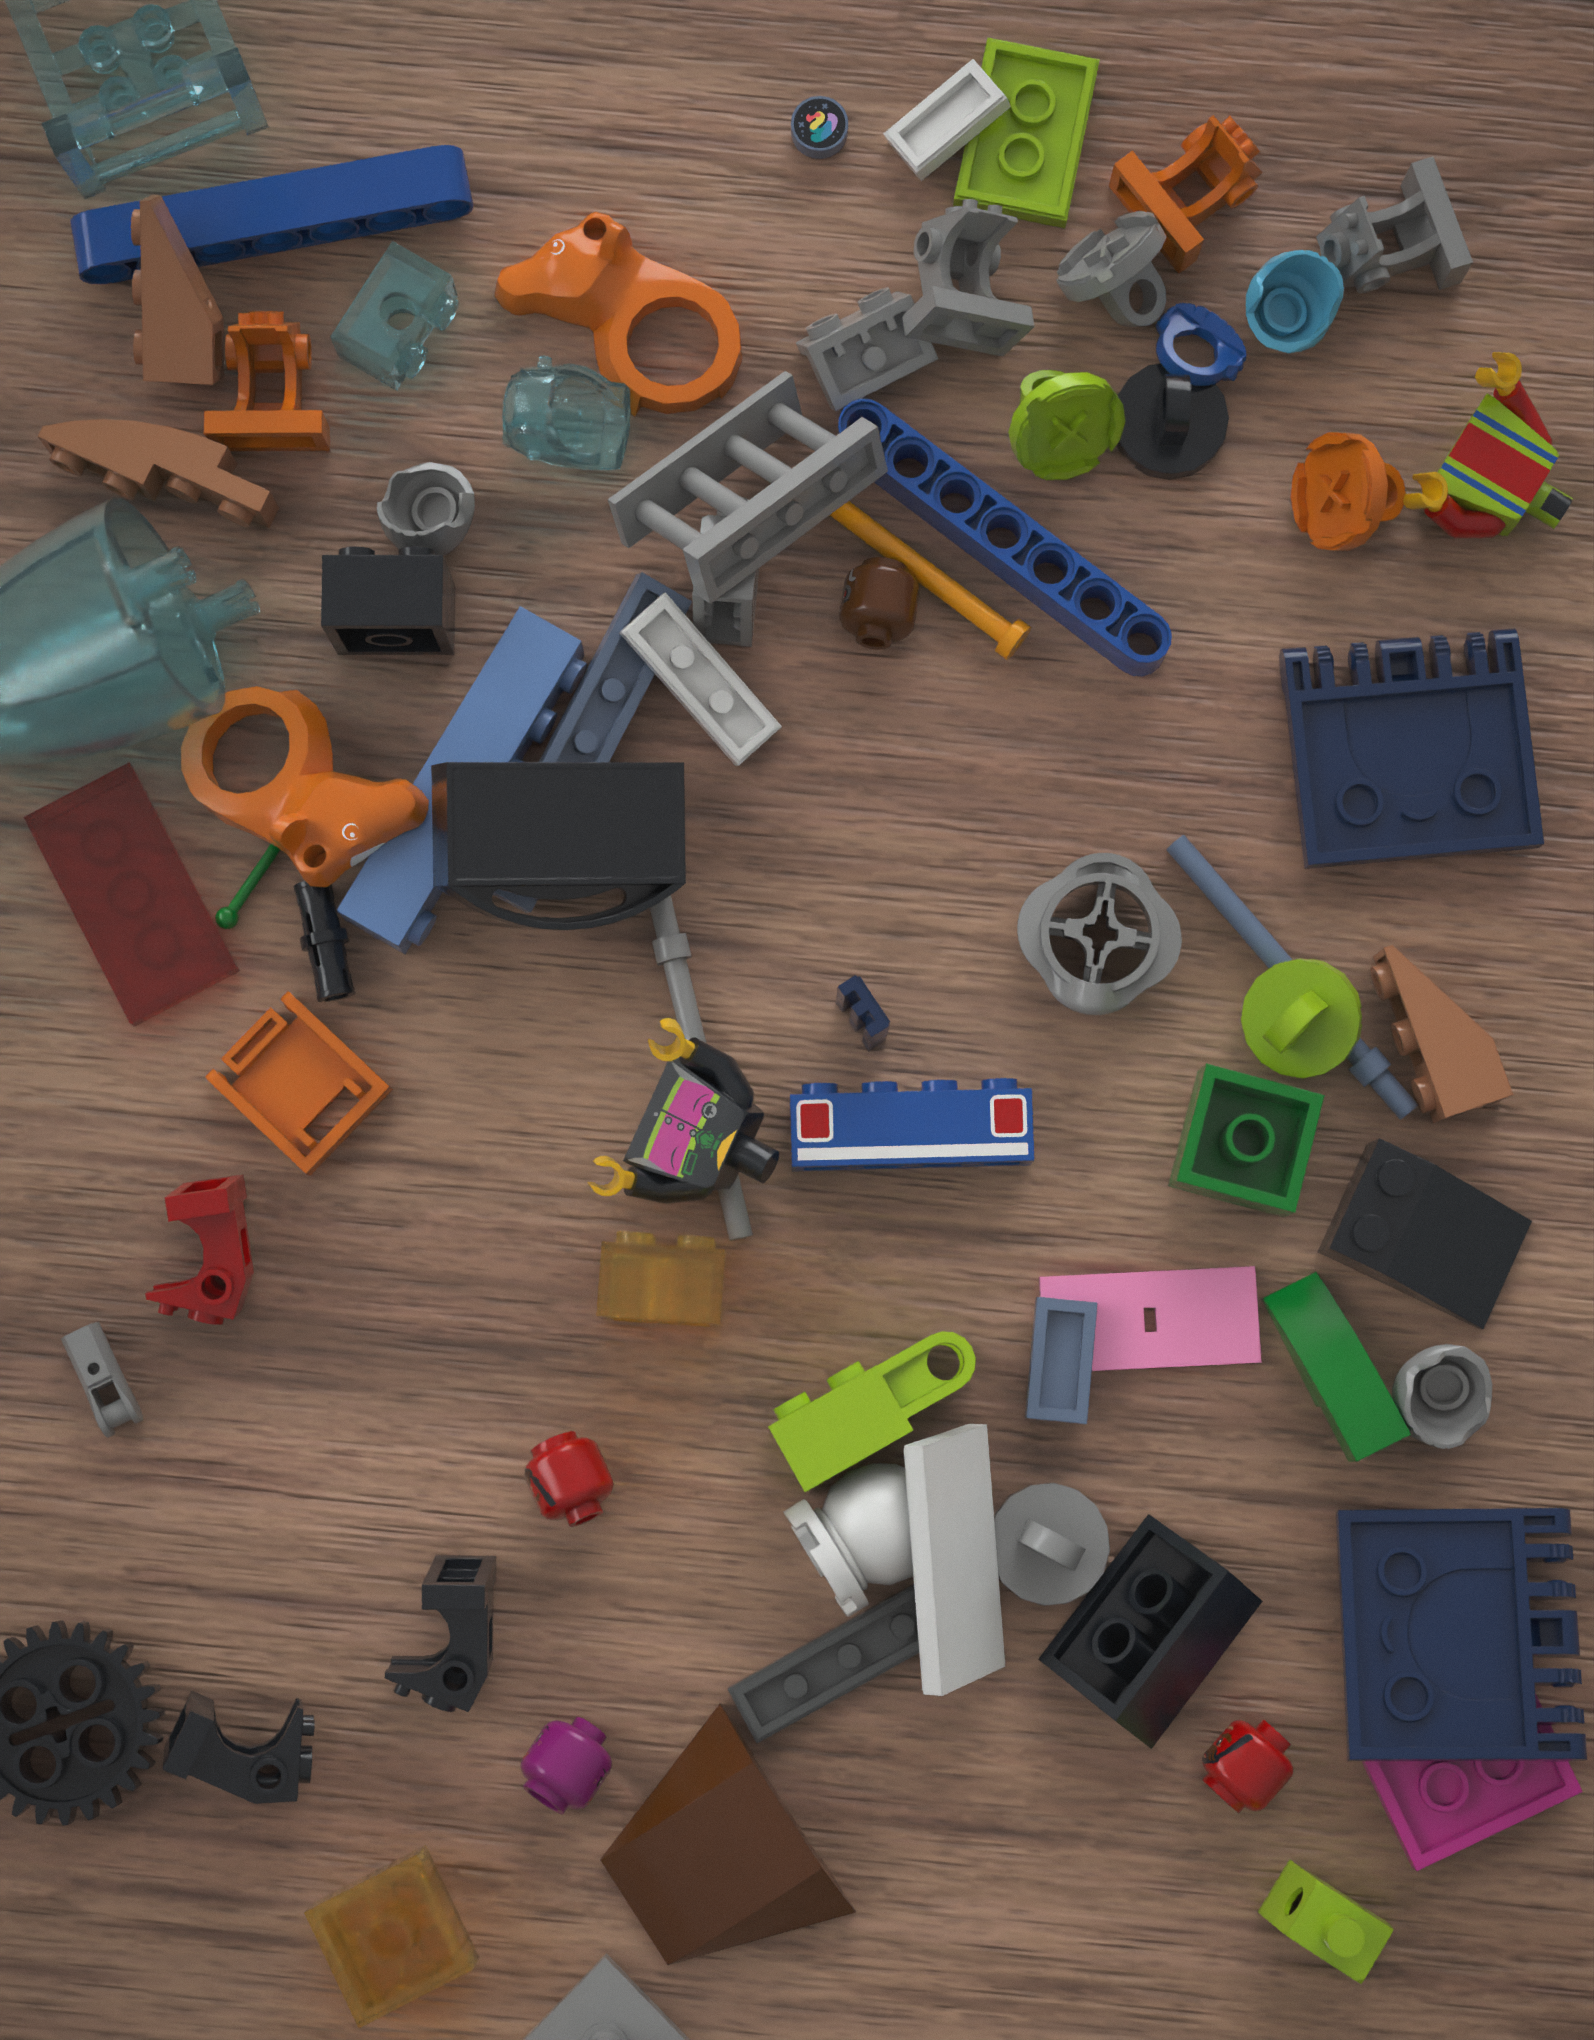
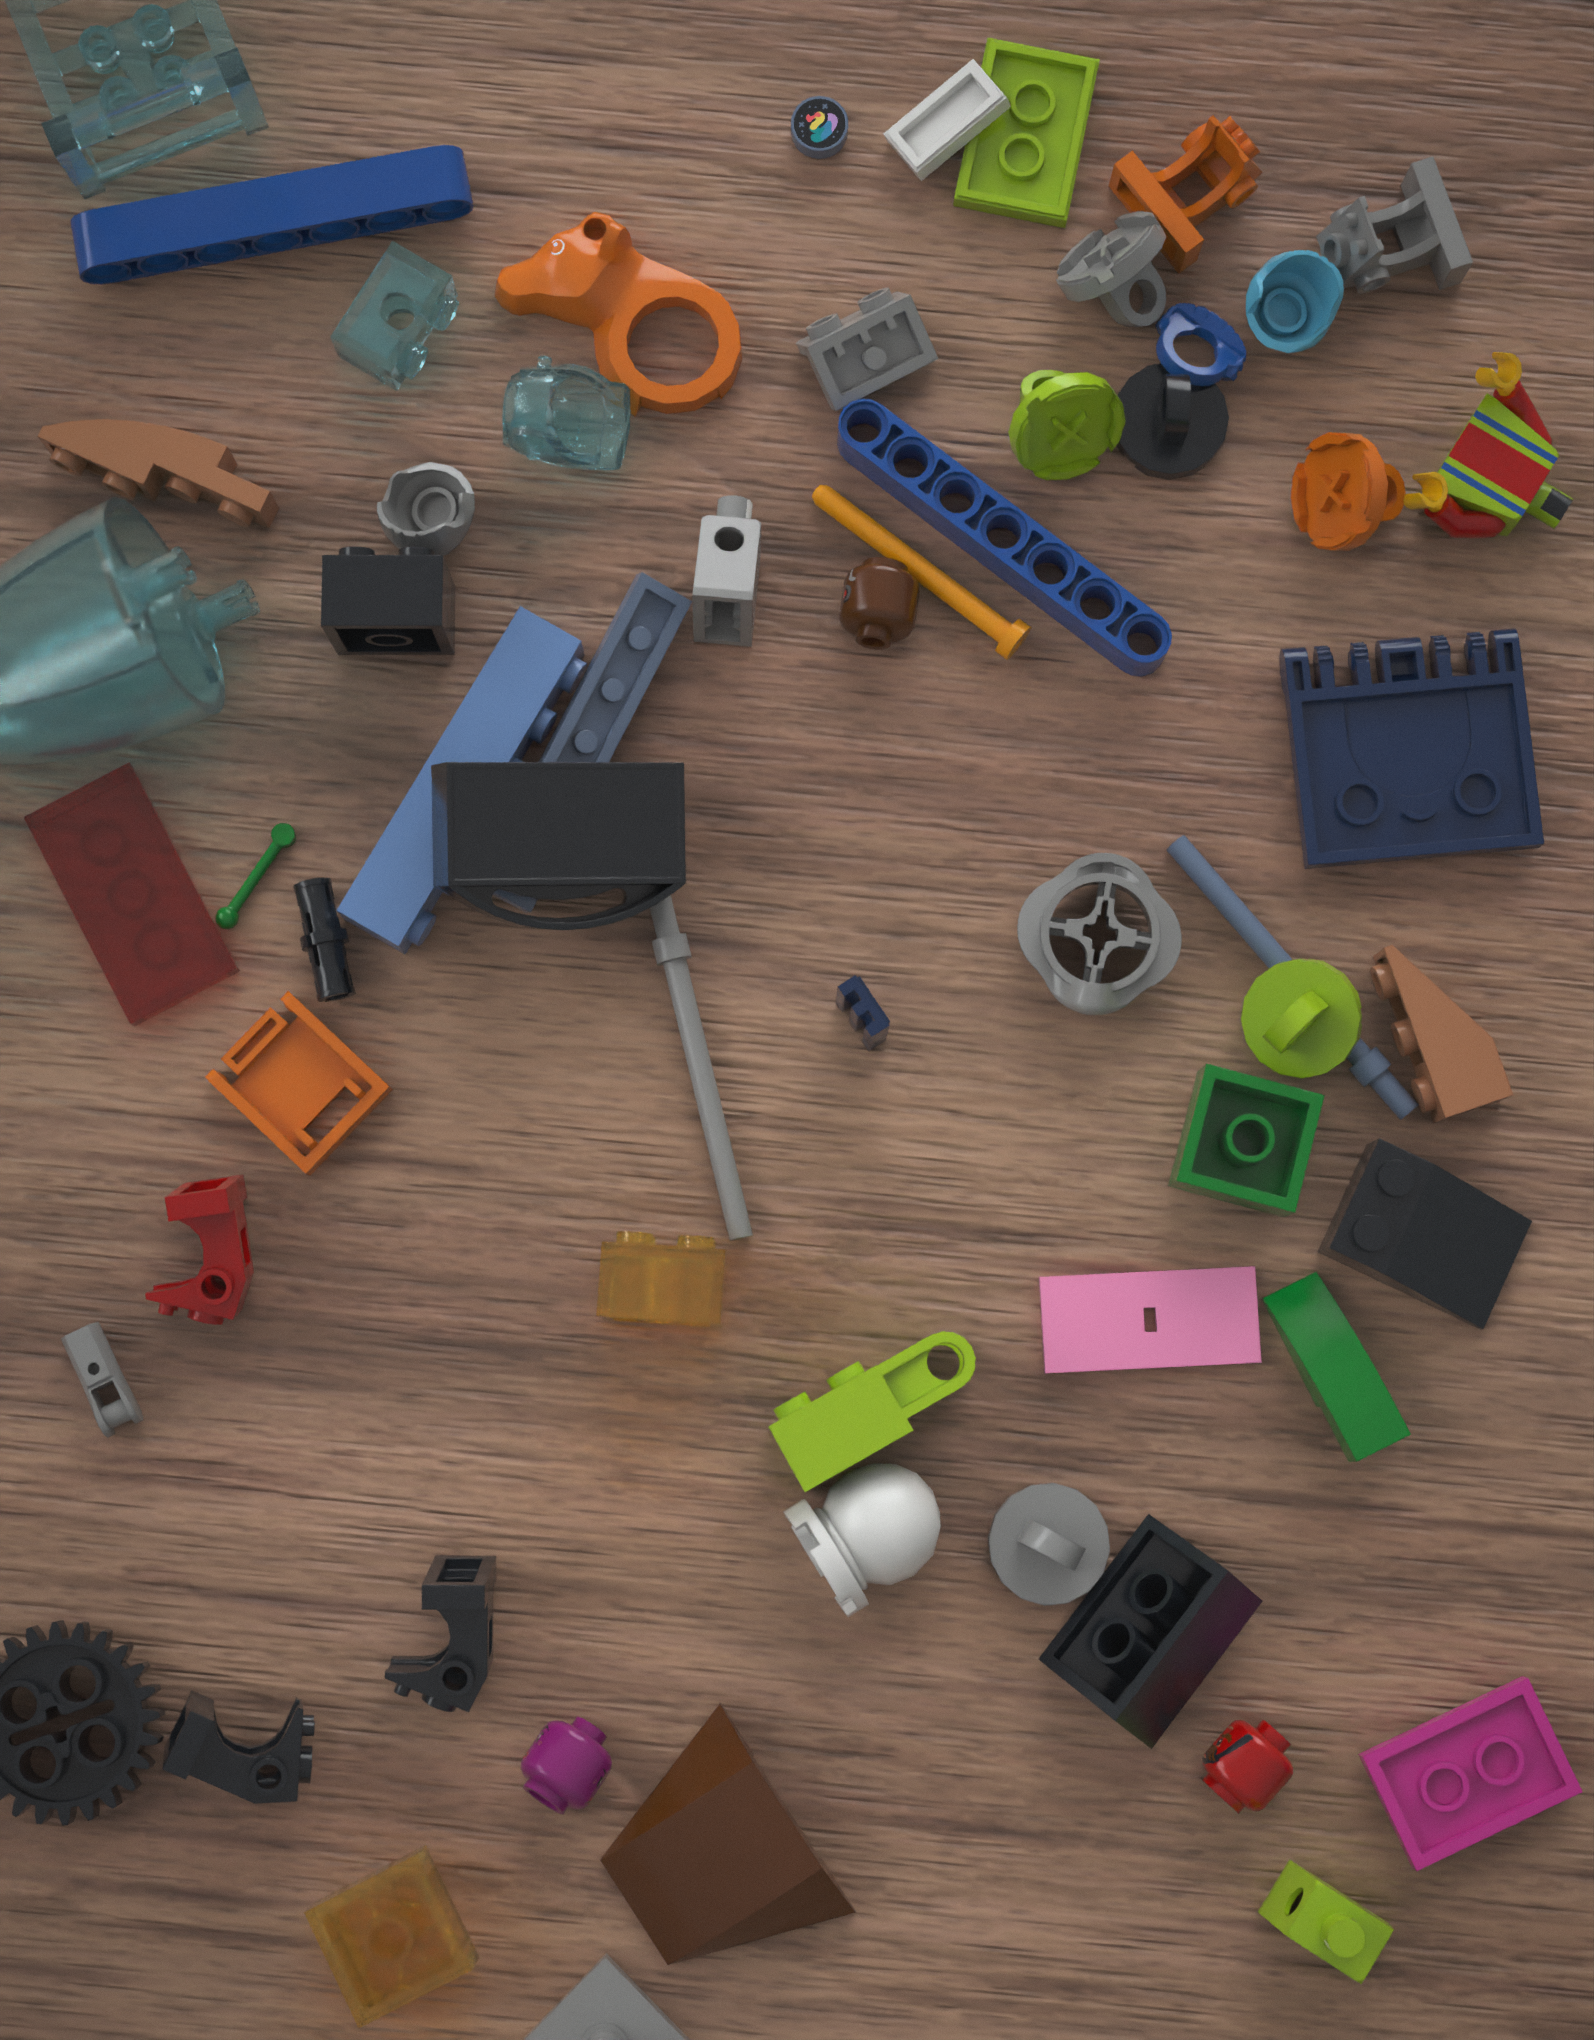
nougat slope [131,195,224,385] -> none
orange animal [181,686,429,887] -> none
orange tile [204,311,330,451] -> none
red head [525,1431,614,1527] -> none
torso [587,1018,779,1204] -> none
light grey fence [608,371,888,604] -> none
white tile [619,592,782,766] -> none
dark grey tile [728,1584,919,1743] -> none
blue brick [790,1078,1034,1172] -> none
light grey tile [902,199,1035,356] -> none
white tile [904,1424,1005,1696] -> none
sand blue tile [1025,1297,1098,1424] -> none
dark blue hinge [1336,1508,1587,1762] -> none
light grey hair [1391,1344,1492,1449] -> none

